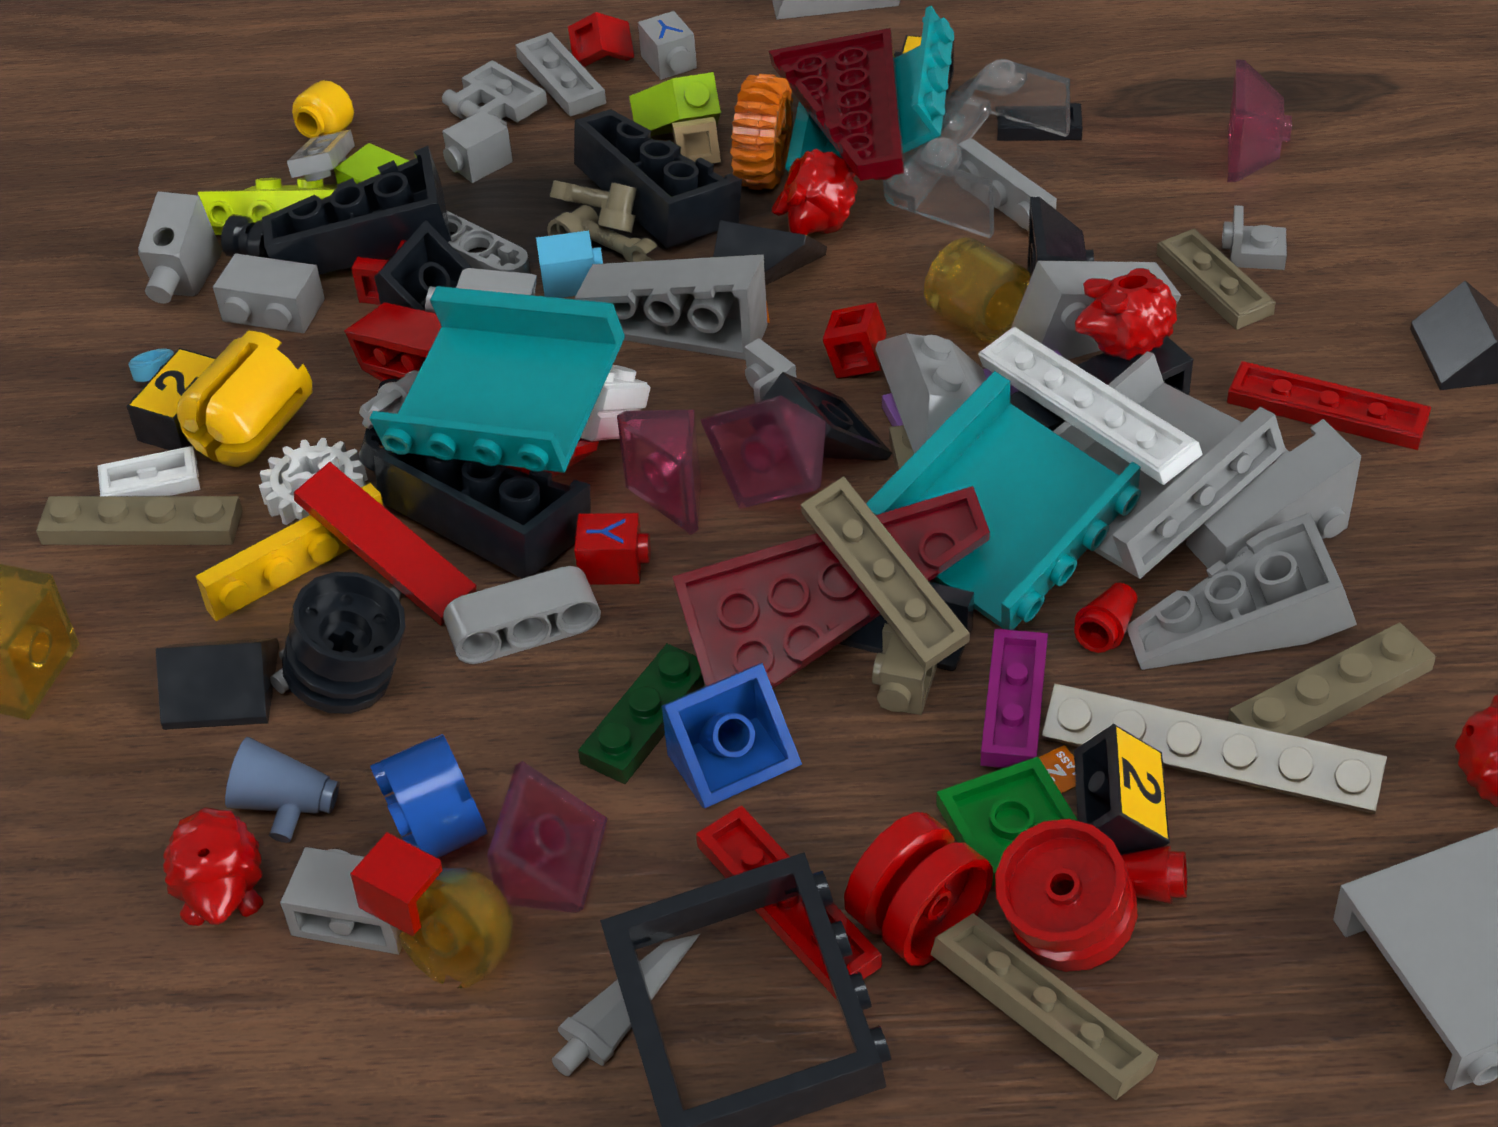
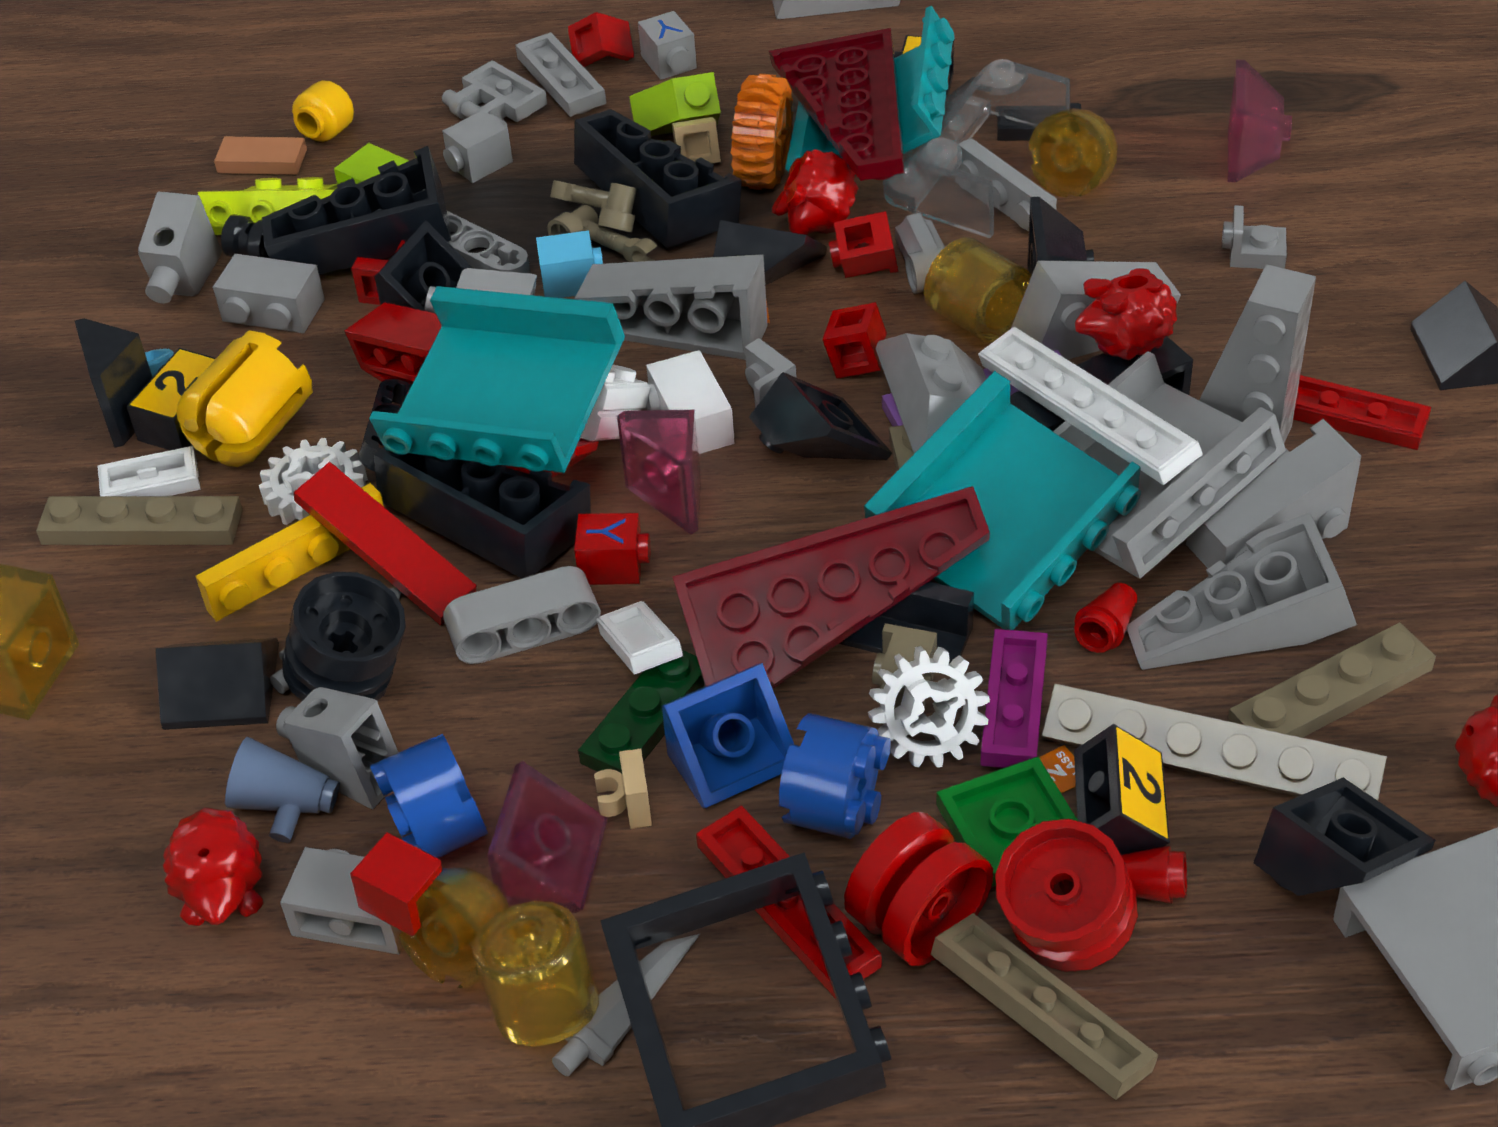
light grey plate [287,129,355,181] -> none
light grey axle [359,370,419,429] -> none
clear pink slope [700,396,826,509] -> none
dark tan plate [800,476,970,671] -> none
dark tan tile [1156,228,1276,330] -> none
none -> black slope [75,318,152,448]
none -> nougat tile [214,136,307,175]
none -> light grey torso [276,687,398,809]
none -> clear yellow piece [473,901,599,1046]
none -> tan tile [594,748,652,829]
none -> white tile [596,601,683,675]
none -> white brick [646,350,735,459]
none -> blue brick [779,713,891,839]
none -> red brick [829,211,899,278]
none -> white gear [868,646,990,768]
none -> light grey piece [895,213,960,294]
none -> clear yellow cylinder [1029,108,1118,197]
none -> light grey wedge [1199,264,1316,463]
none -> black slope [1253,777,1436,896]

